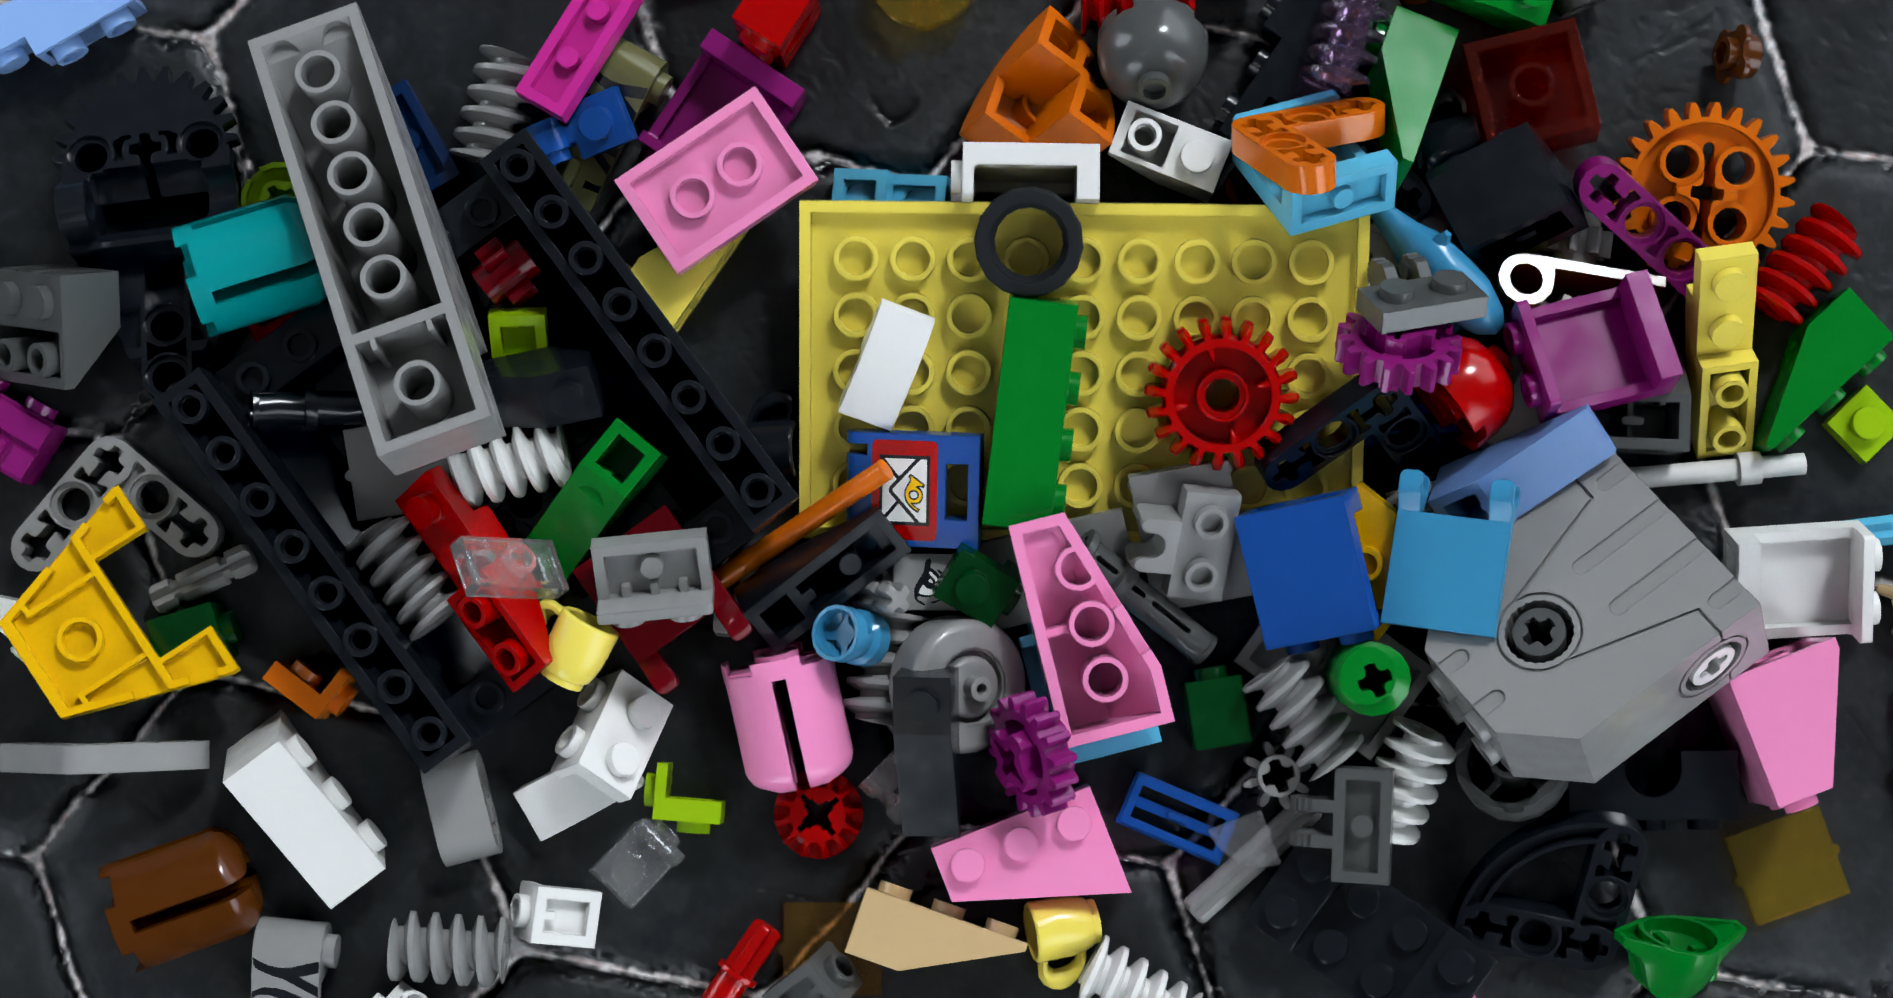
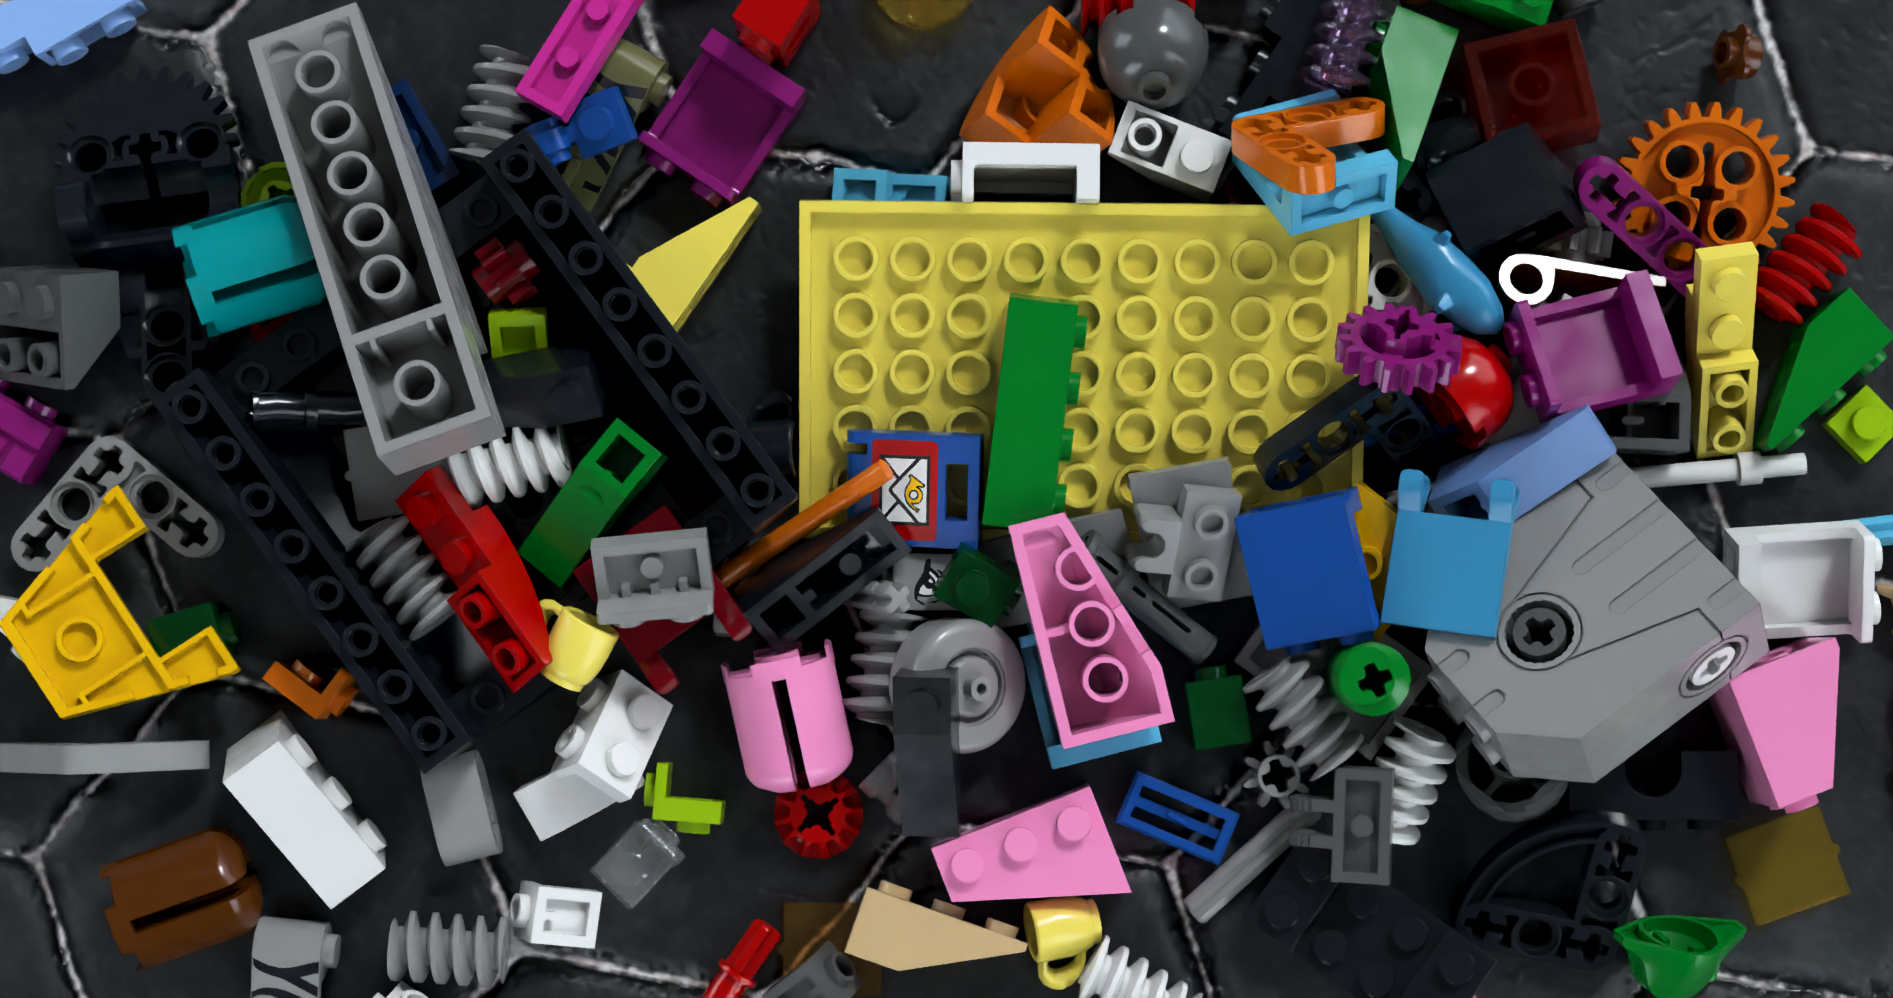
light grey axle [148,544,258,613] -> none
clear plate [450,536,569,599] -> none
bright pink plate [614,86,820,276] -> none
dark azure wheel [811,604,891,667] -> none
white slope [838,298,935,431] -> none
black tyre [974,186,1084,298] -> none
magenta gear [987,690,1079,818] -> none
red gear [1143,315,1299,471] -> none
clear tile [1208,810,1281,868] -> none
dark grey hinge [1356,252,1489,335] -> none

